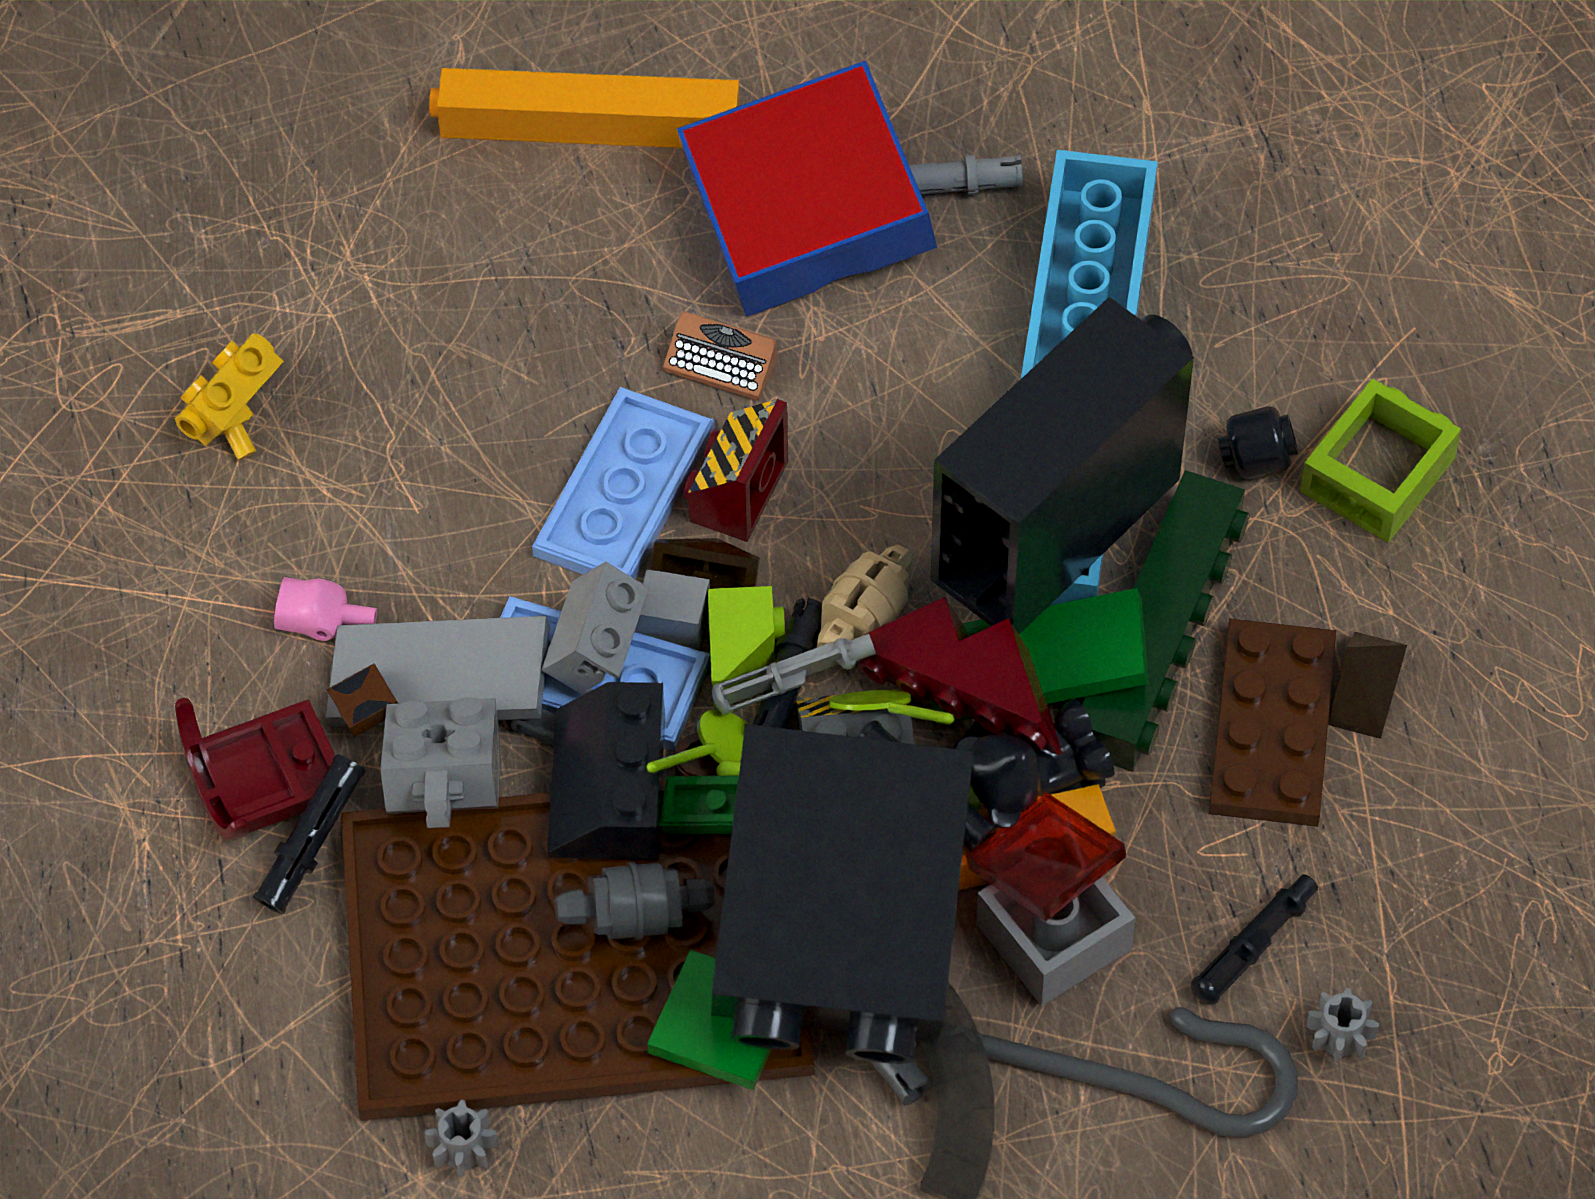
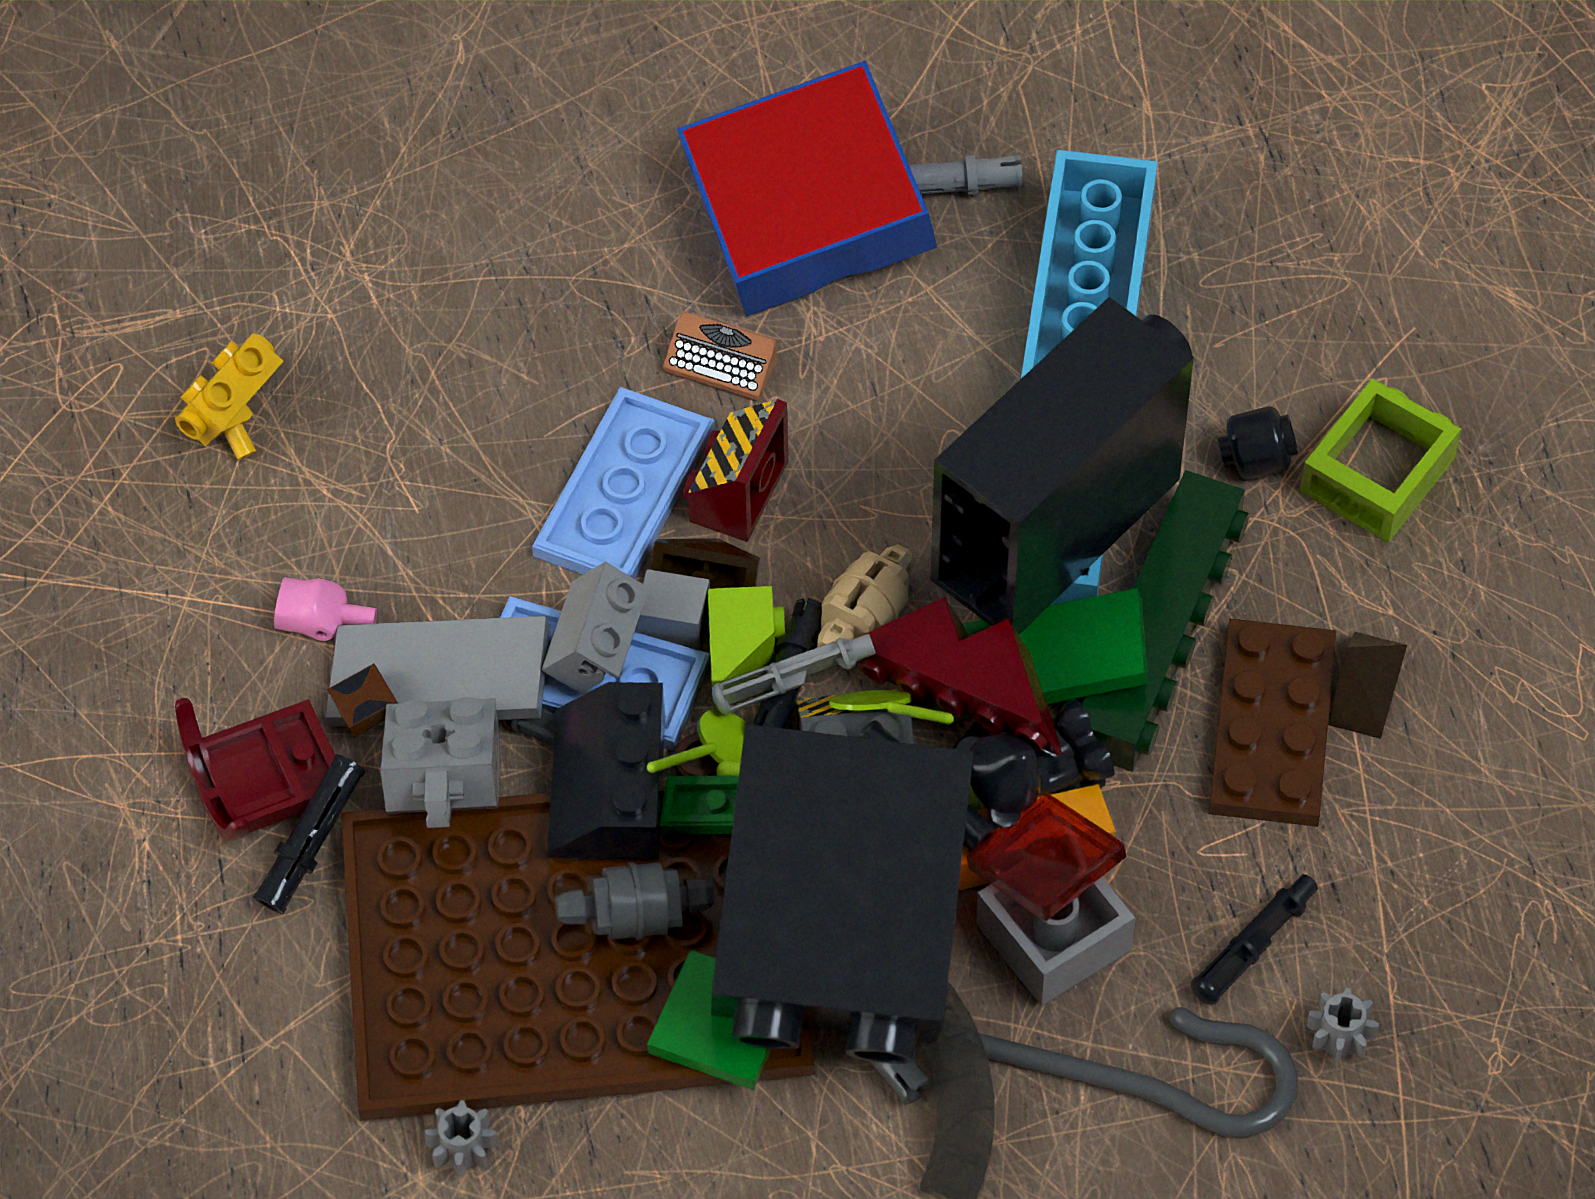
light orange brick [429,68,740,148] -> none

